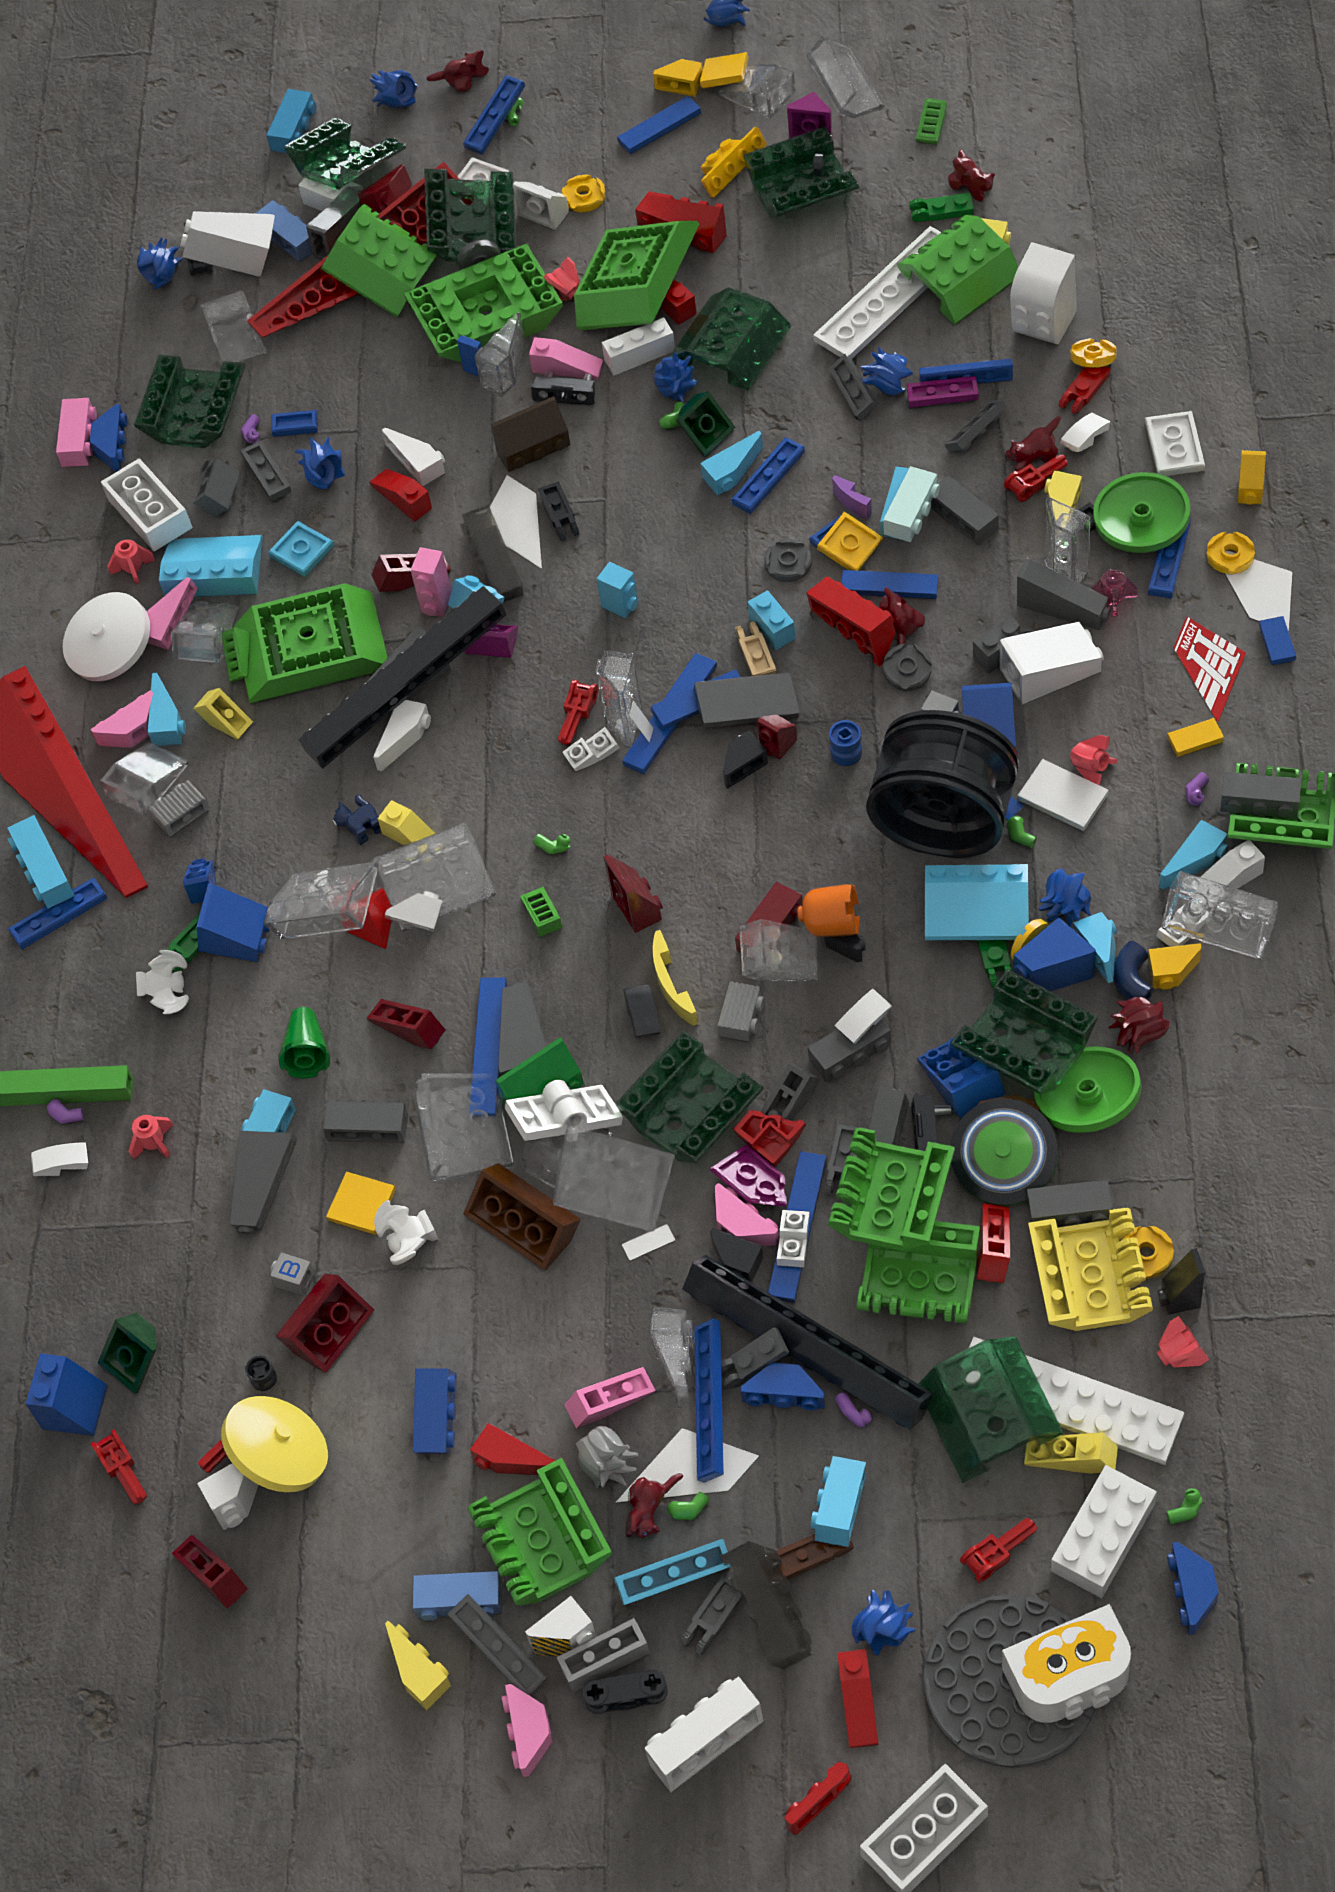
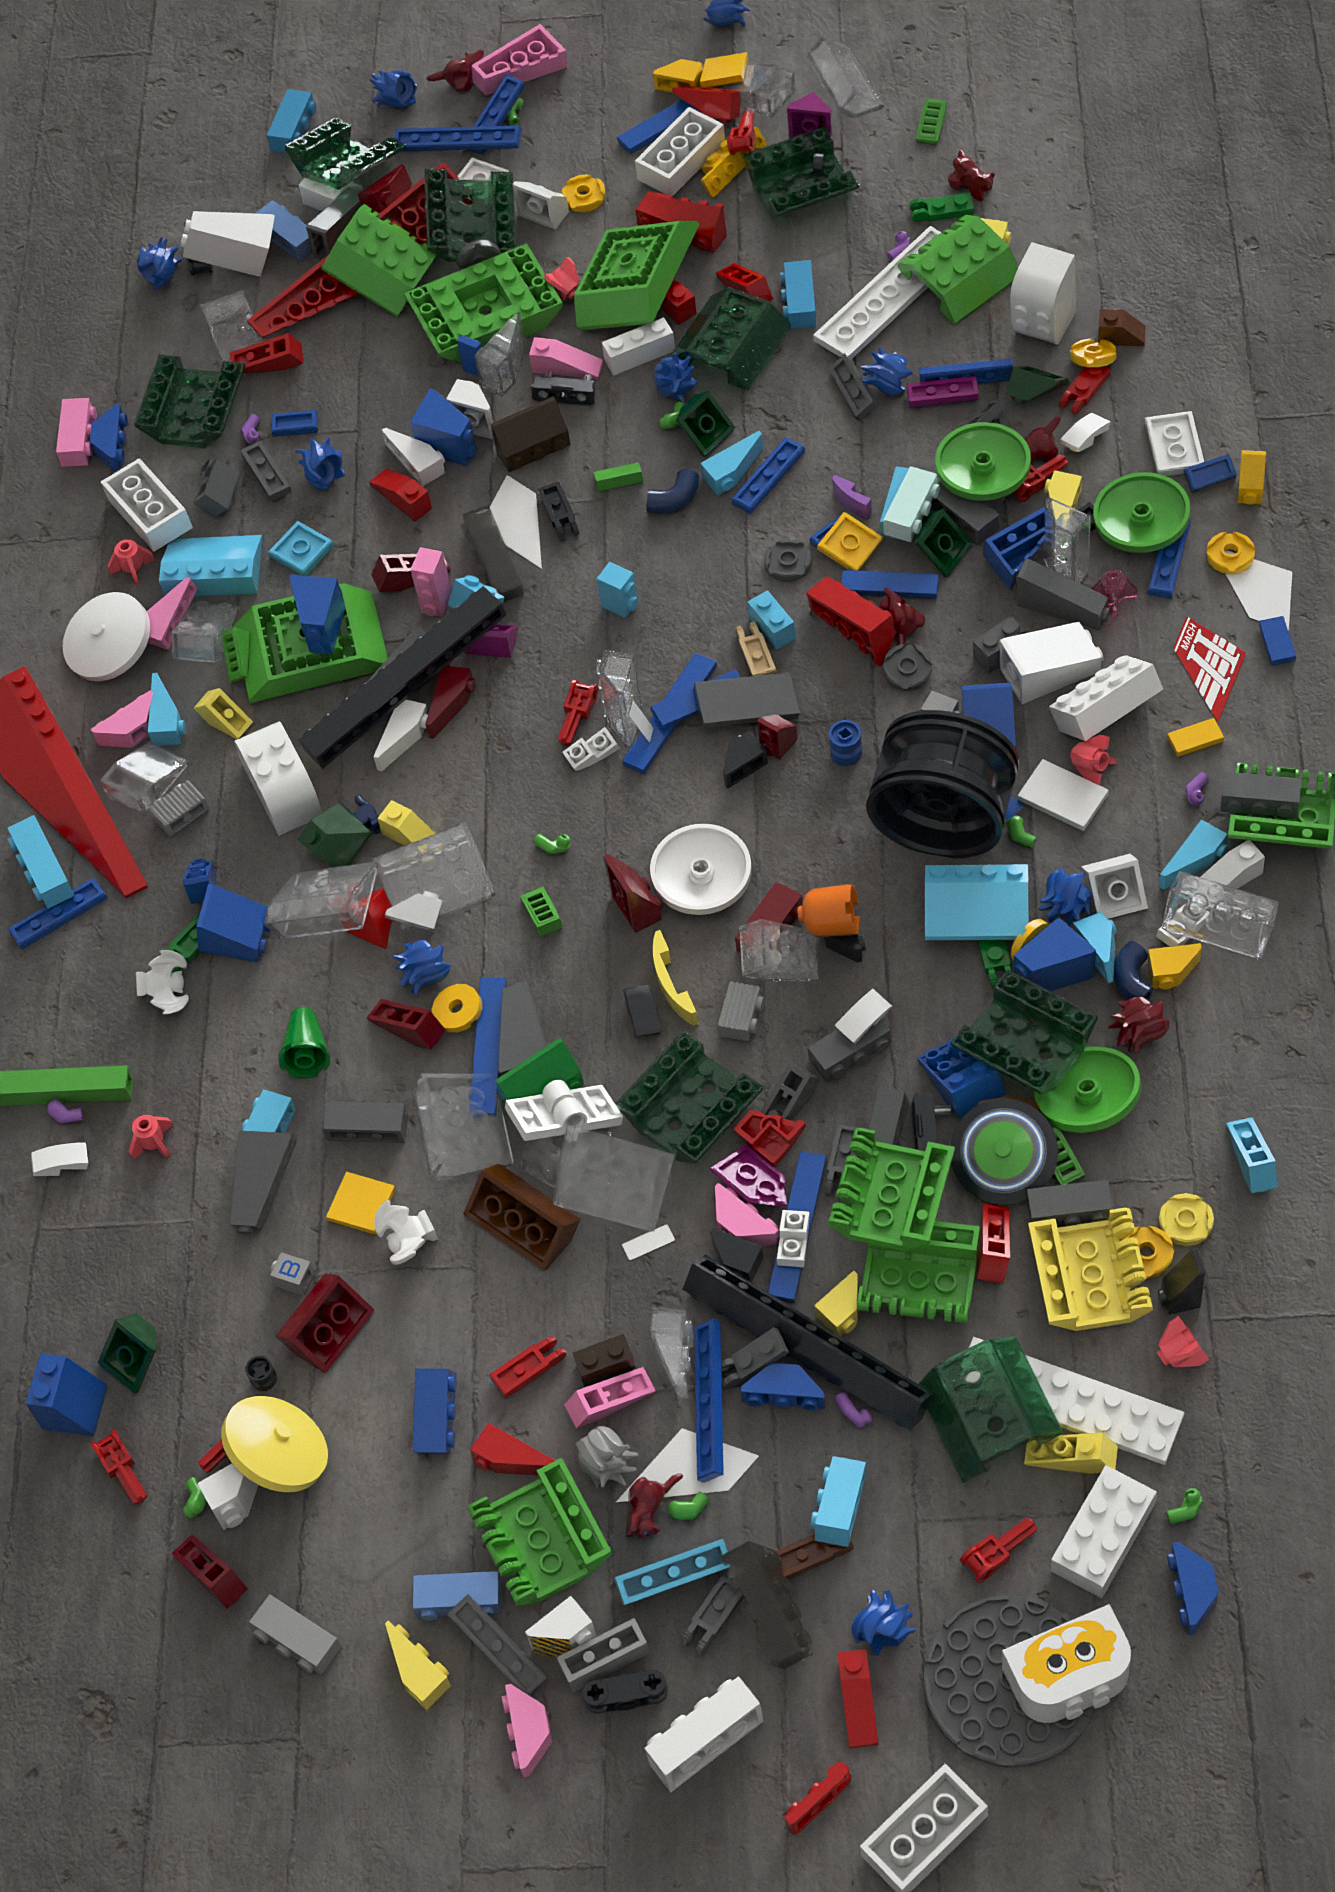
none -> bright green arm [183,1477,207,1519]
none -> red slope [230,333,304,374]
none -> white brick [234,721,322,836]
none -> light grey brick [249,1594,342,1675]
none -> blue slope [290,574,346,654]
none -> dark green slope [297,803,372,872]
none -> blue tile [393,125,522,152]
none -> blue hair [393,940,451,995]
none -> blue slope [410,388,477,466]
none -> dark red slope [425,666,476,739]
none -> yellow tile [432,984,483,1033]
none -> white slope [446,379,494,440]
none -> bright pink wedge [472,24,567,96]
none -> red hinge [489,1335,567,1399]
none -> dark brown brick [572,1334,636,1388]
none -> bright green slope [593,462,643,492]
none -> white brick [635,107,725,196]
none -> dark blue cylinder [646,469,700,514]
none -> white dish [650,824,752,915]
none -> red slope [672,85,740,123]
none -> red slope [716,263,773,310]
none -> red connector [727,110,756,156]
none -> dark azure brick [780,260,816,329]
none -> light yellow slope [814,1271,859,1336]
none -> medium lavender arm [887,231,910,262]
none -> dark green slope [914,509,972,577]
none -> bright green dish [935,422,1031,501]
none -> blue wedge [983,507,1058,590]
none -> dark green slope [1006,365,1069,404]
none -> white brick [1049,655,1163,741]
none -> bright green slope [1053,1127,1085,1185]
none -> white slope [1081,854,1148,919]
none -> reddish brown slope [1098,309,1145,346]
none -> light yellow tile [1159,1193,1214,1246]
none -> blue tile [1183,454,1237,492]
none -> medium azure slope [1226,1117,1278,1193]

